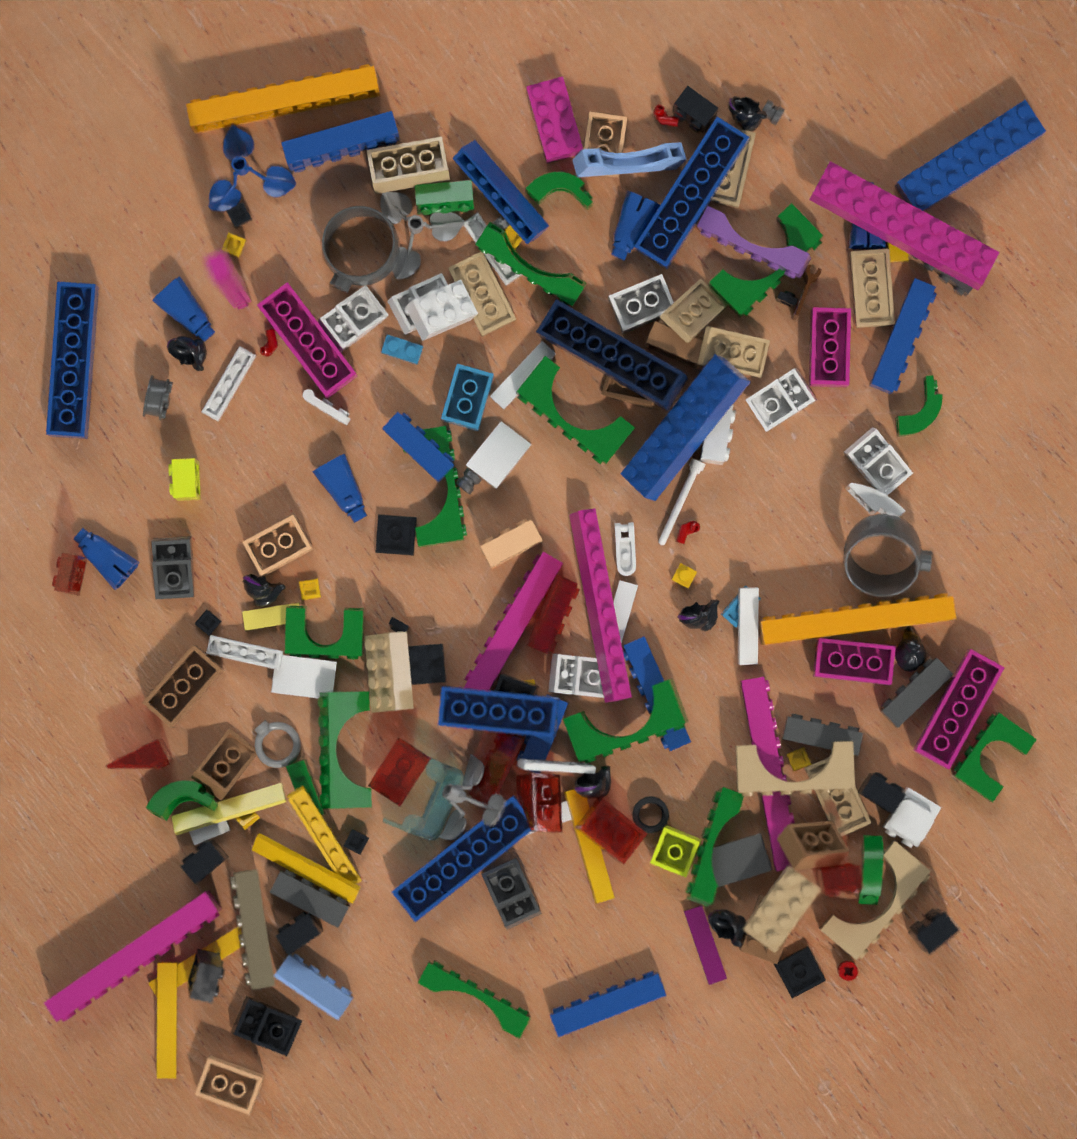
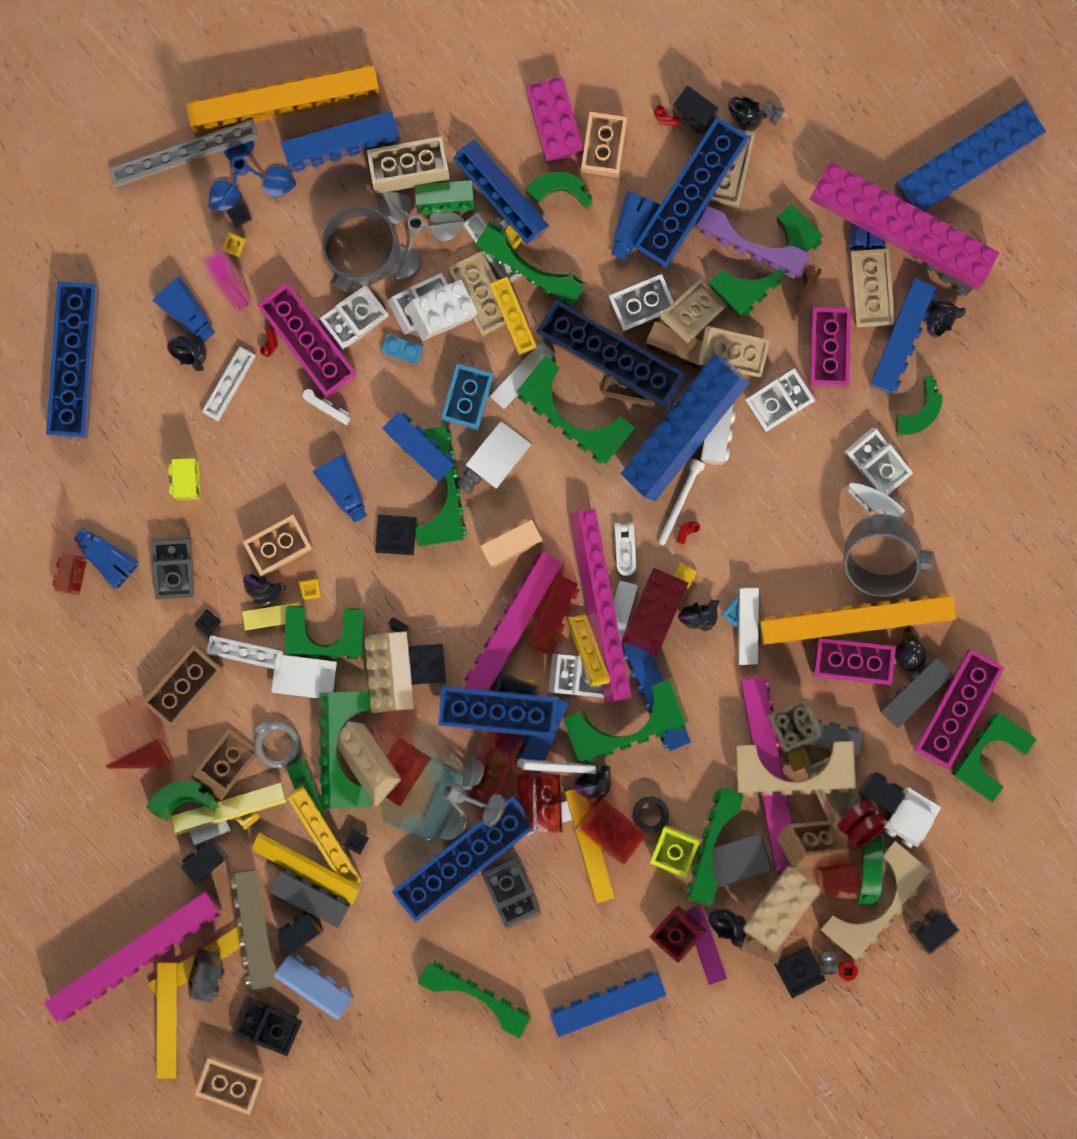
dark grey wheel [143,375,173,420] -> none
light blue arch [572,142,687,177] -> none
black plate [776,291,798,308] -> none
yellow tile [888,243,909,262] -> none
none -> light grey tile [109,119,259,187]
none -> tan slope [337,721,401,806]
none -> yellow plate [490,277,537,355]
none -> yellow plate [567,615,610,686]
none -> dark red brick [621,567,689,656]
none -> dark red brick [649,905,707,963]
none -> dark tan brick [766,700,821,752]
none -> flat silver wheel [818,952,839,975]
none -> dark red wheel [837,800,888,848]
none -> black hair [926,301,966,338]

